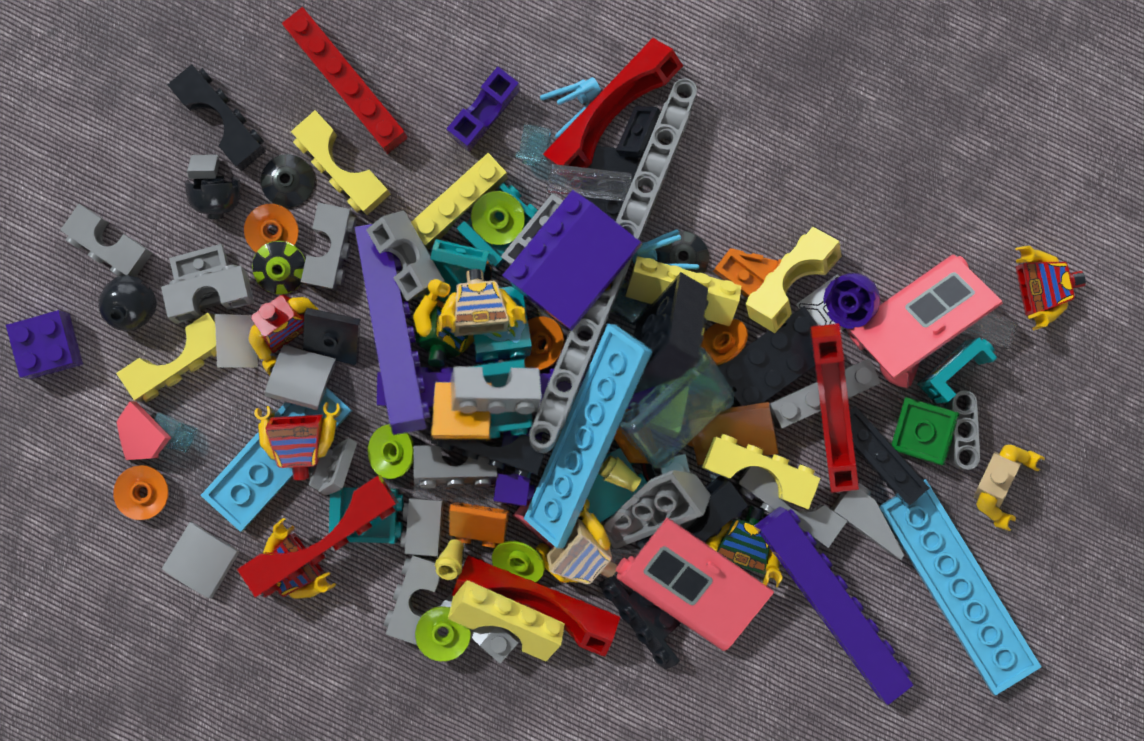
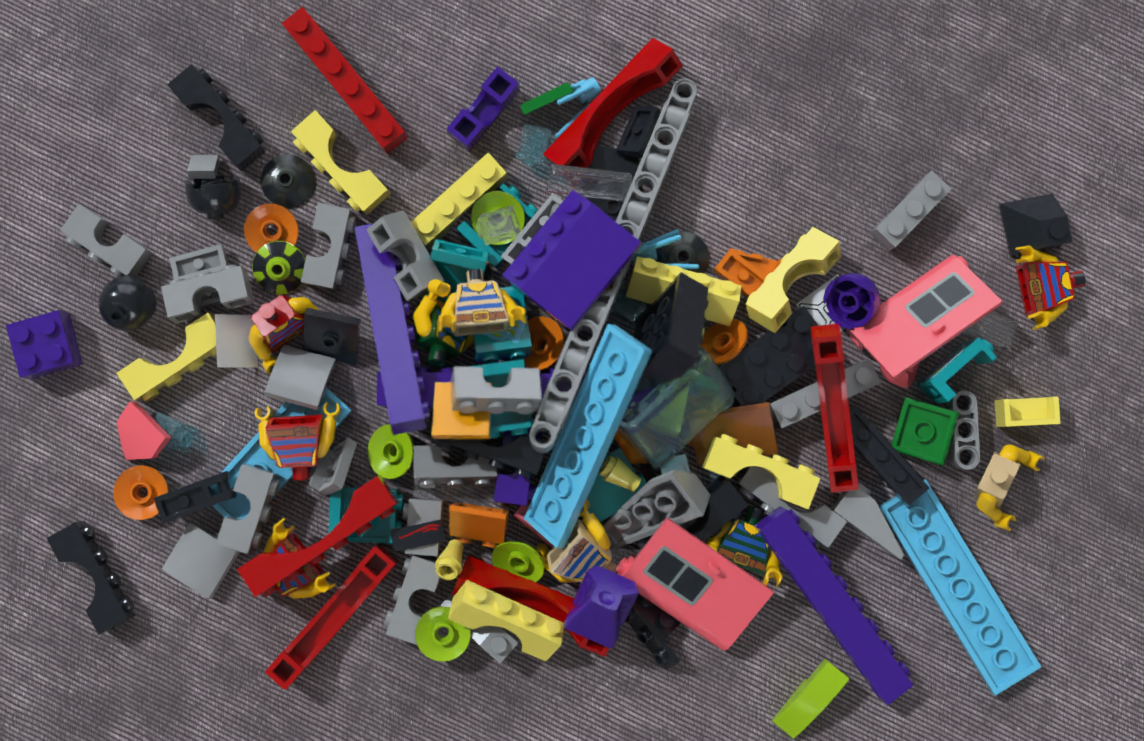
none -> black arch [46,521,136,635]
none -> black plate [154,471,237,524]
none -> light grey arch [216,464,280,554]
none -> red arch [265,544,399,690]
none -> black sticker [390,520,445,551]
none -> clear brick [476,205,521,245]
none -> green tile [520,82,574,115]
none -> dark purple piece [564,566,639,648]
none -> lime slope [772,658,849,739]
none -> light grey arch [869,171,951,252]
none -> light yellow panel [995,397,1060,427]
none -> black slope [999,194,1073,256]

